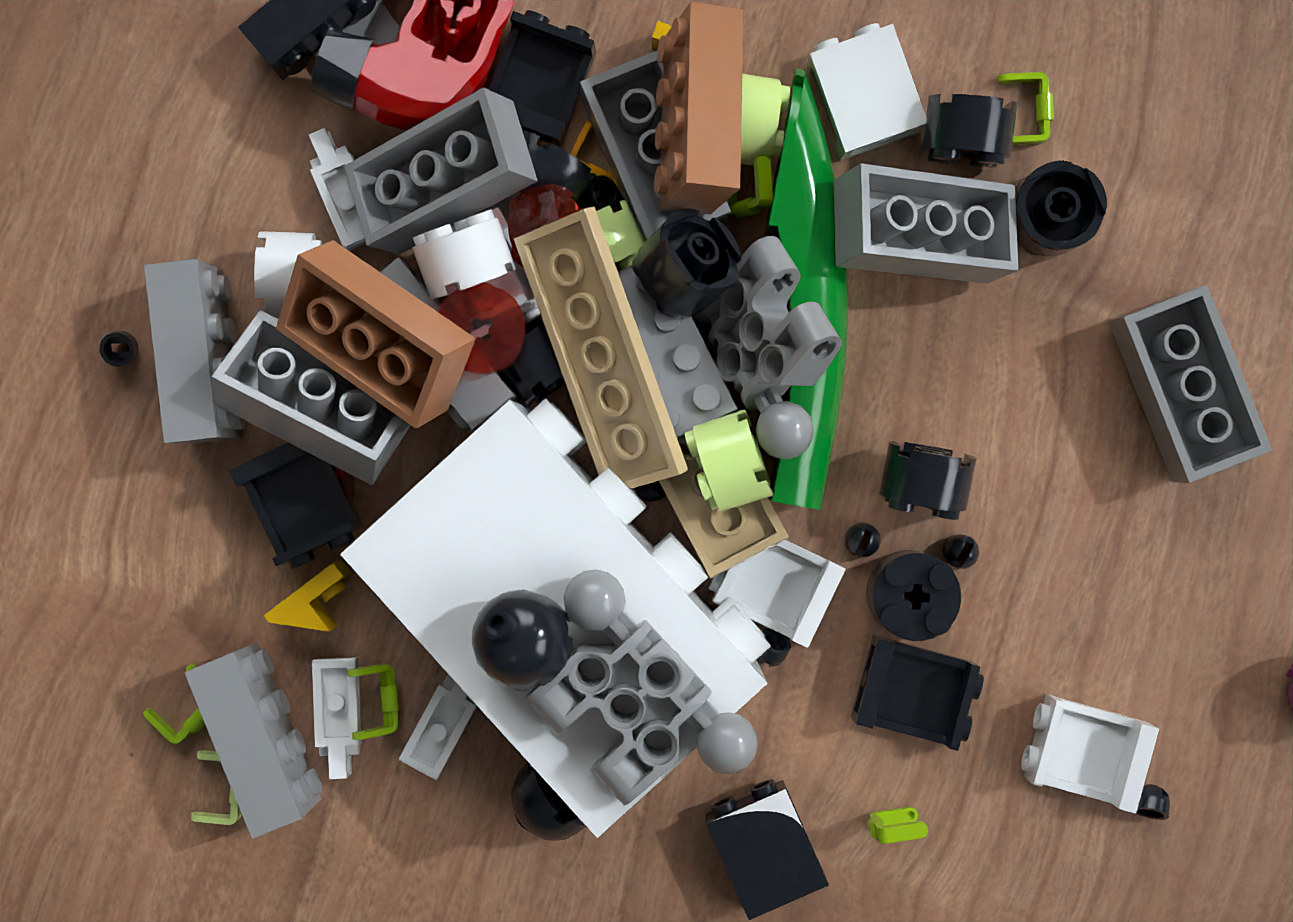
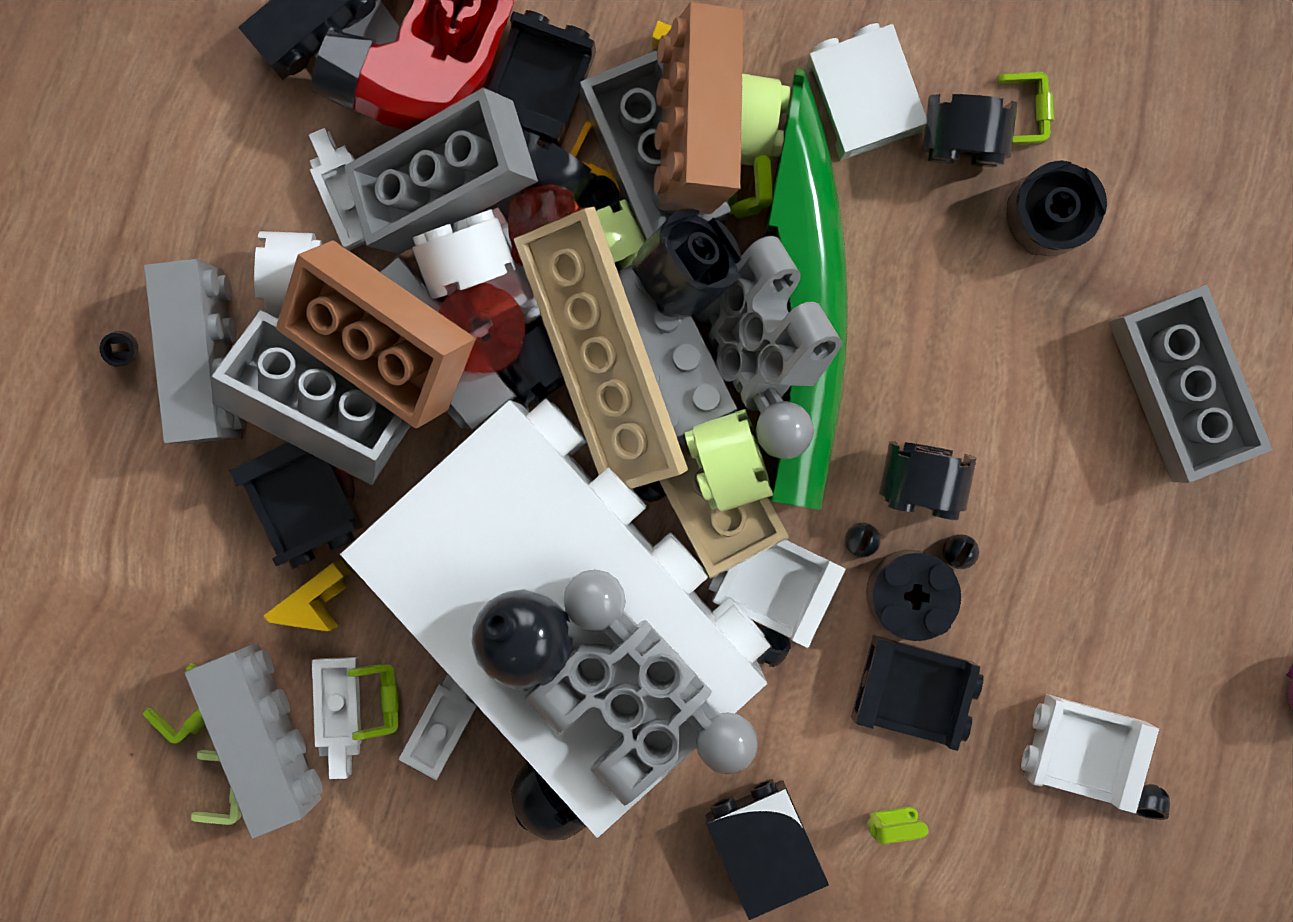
light grey brick [834,163,1018,284] -> none

